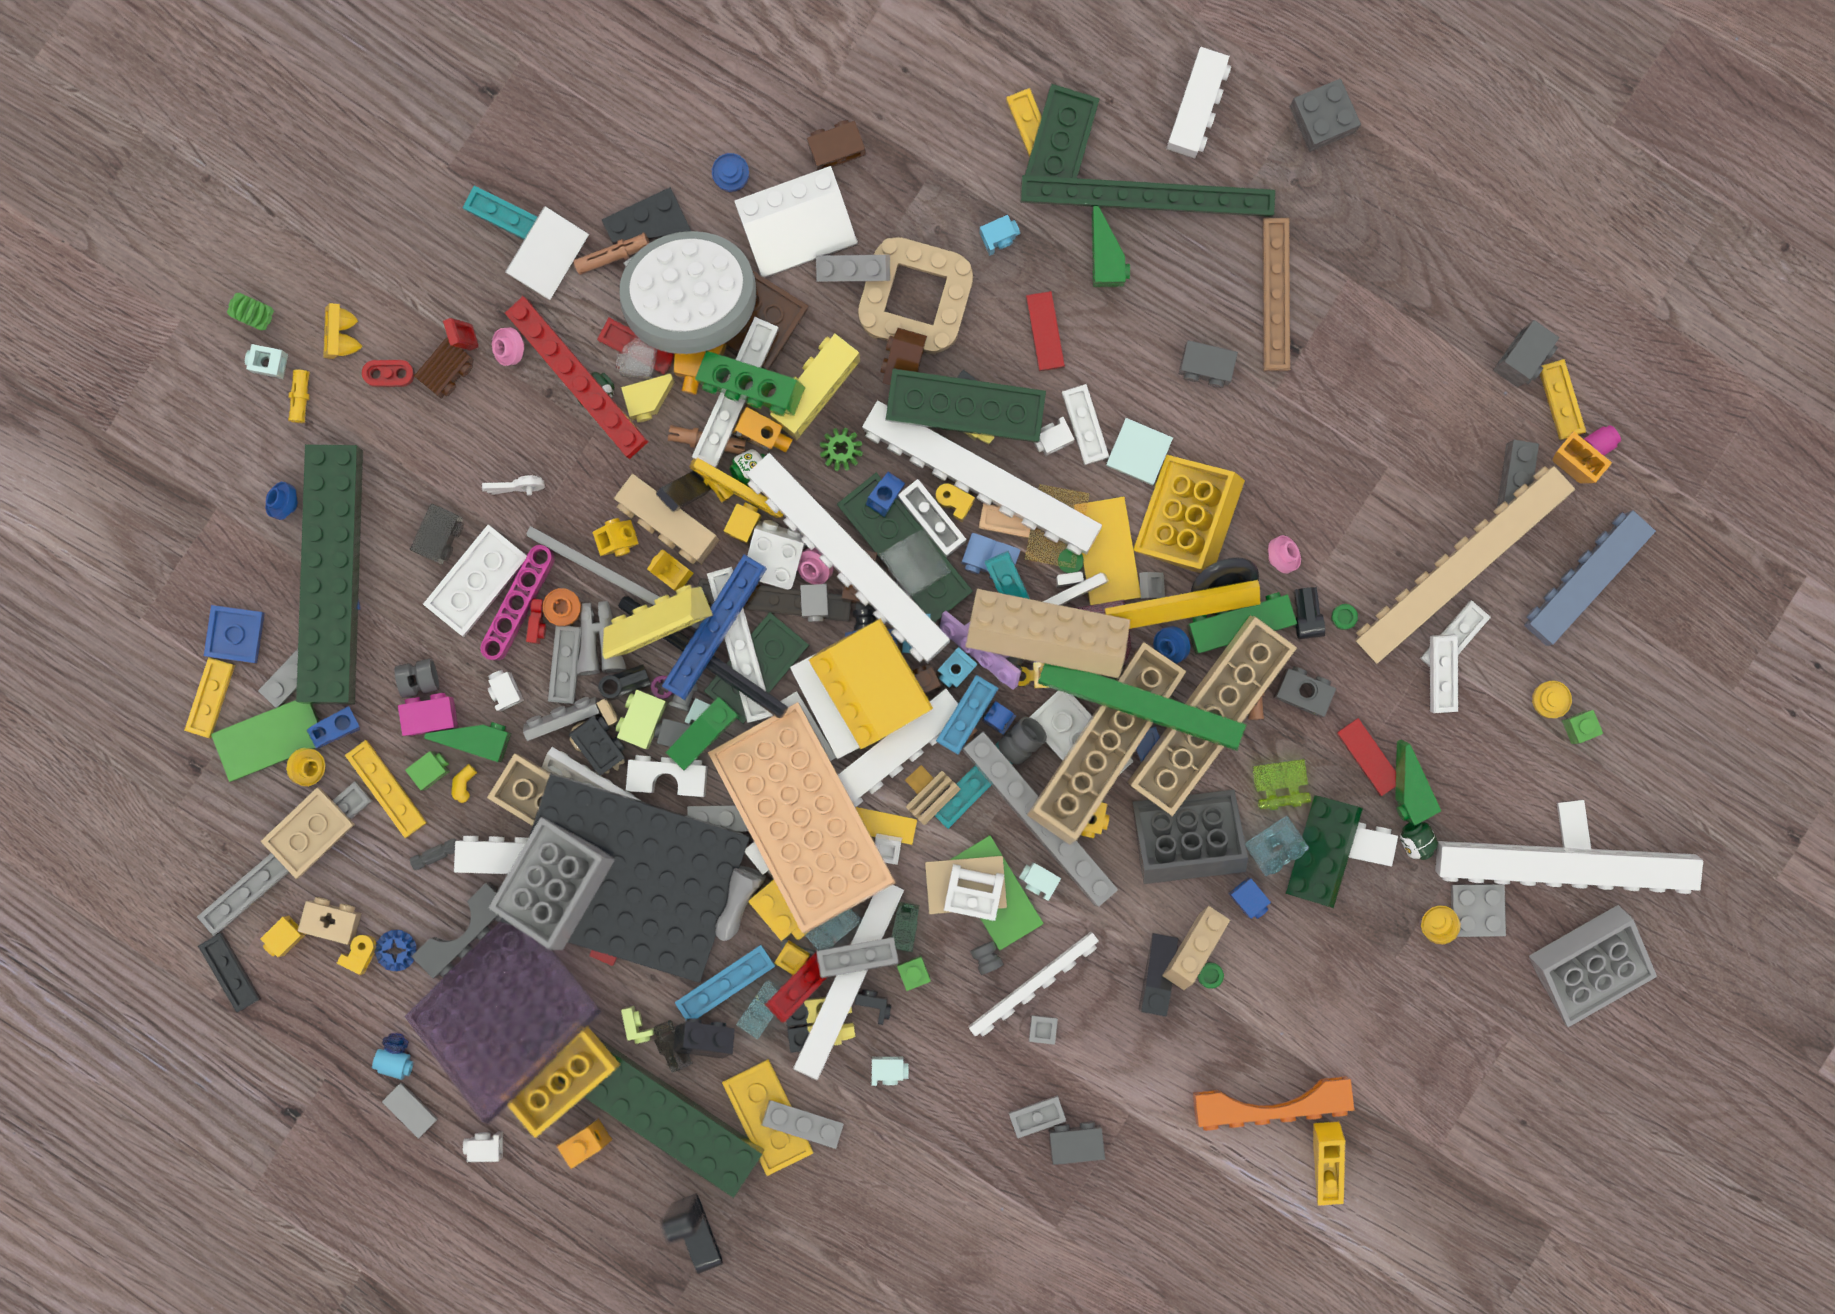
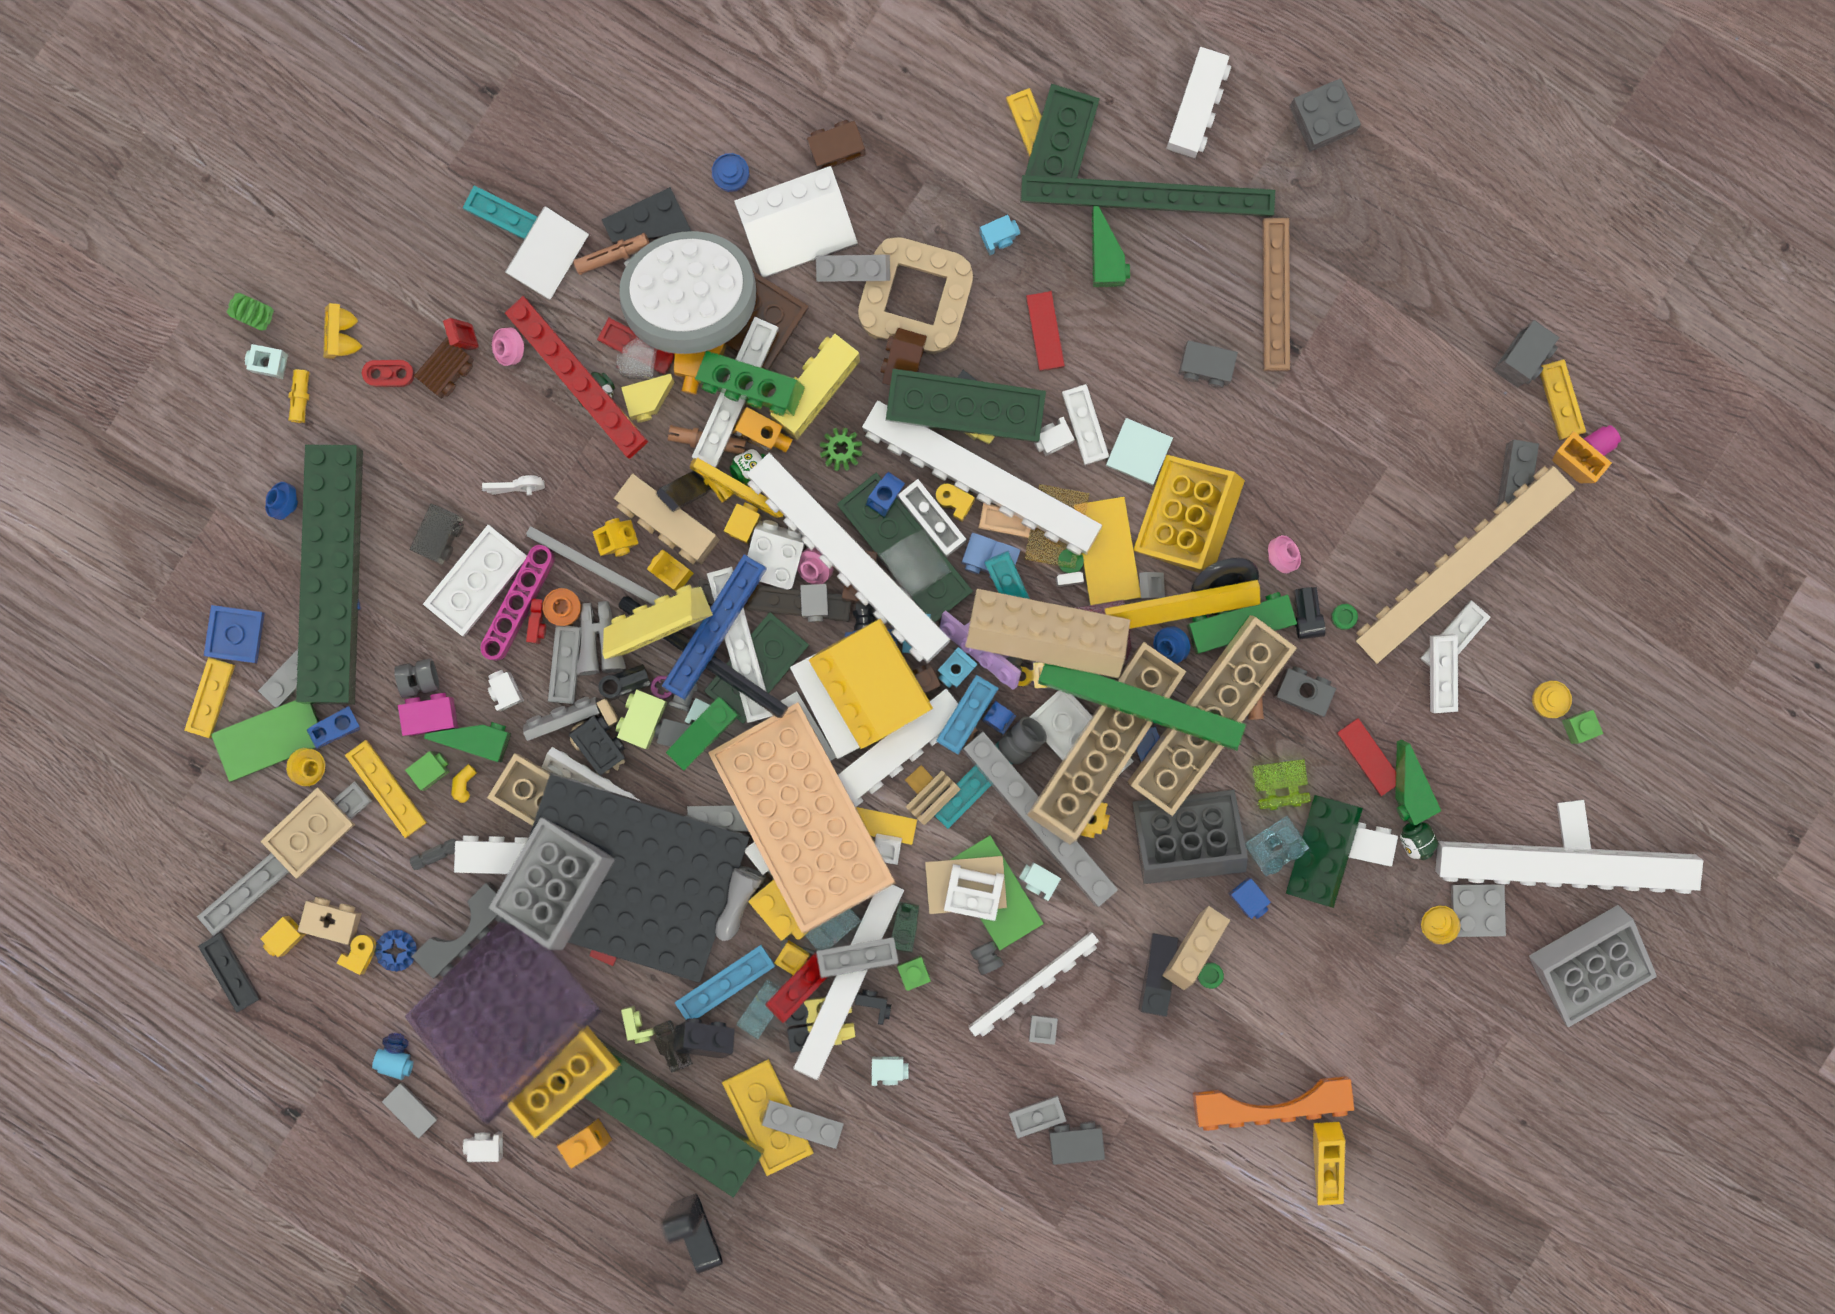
white arch [626,755,708,797] -> none
white tile [1043,573,1109,606] -> none
sand blue brick [1524,510,1656,646] -> none

